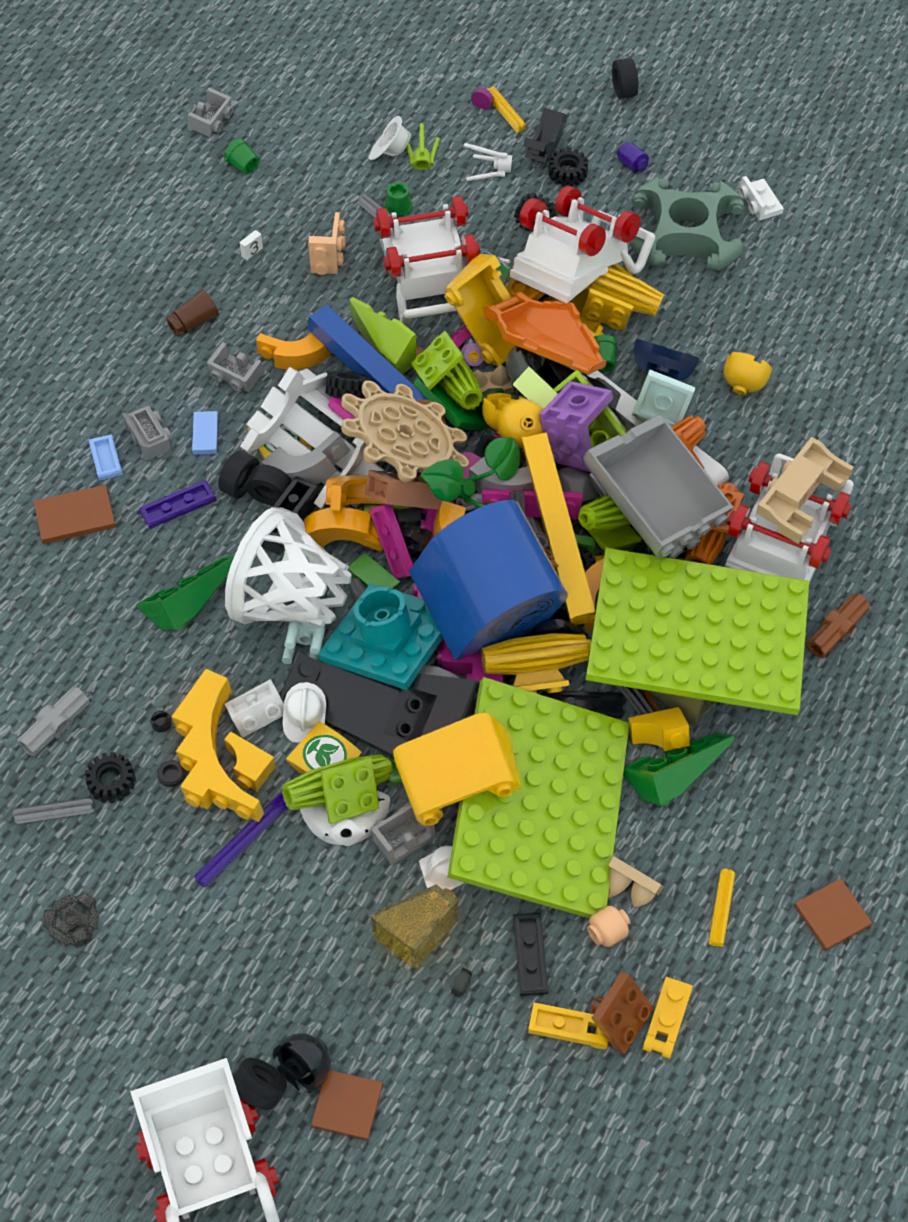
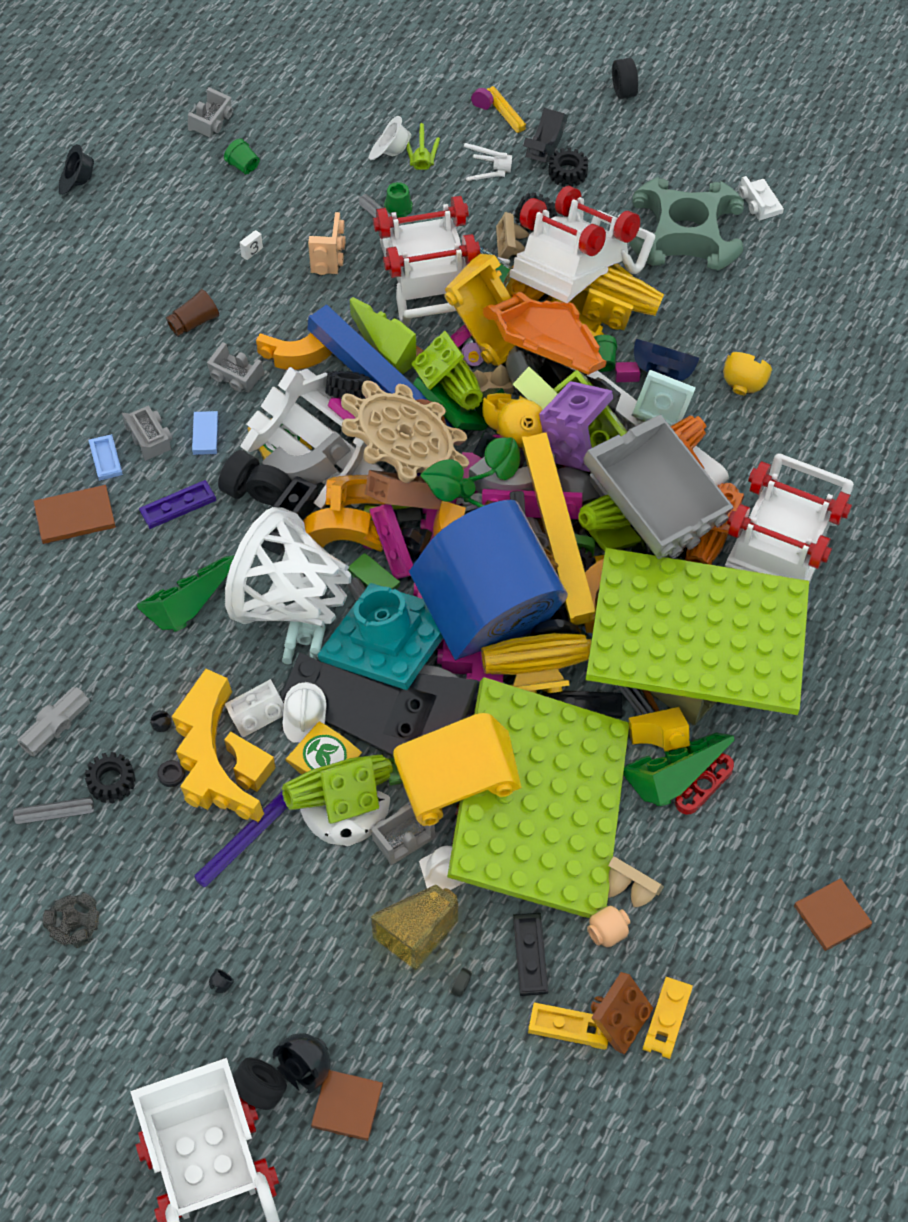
dark purple brick [617,142,649,173] -> none
yellow axle [709,869,735,947] -> none
tan bracket [756,437,854,544] -> none
dark orange piece [806,594,870,658] -> none
none -> black piece [58,144,94,195]
none -> black hinge [209,968,234,994]
none -> tan tile [496,212,529,259]
none -> dark pink slope [615,362,640,382]
none -> red beam [675,753,734,814]

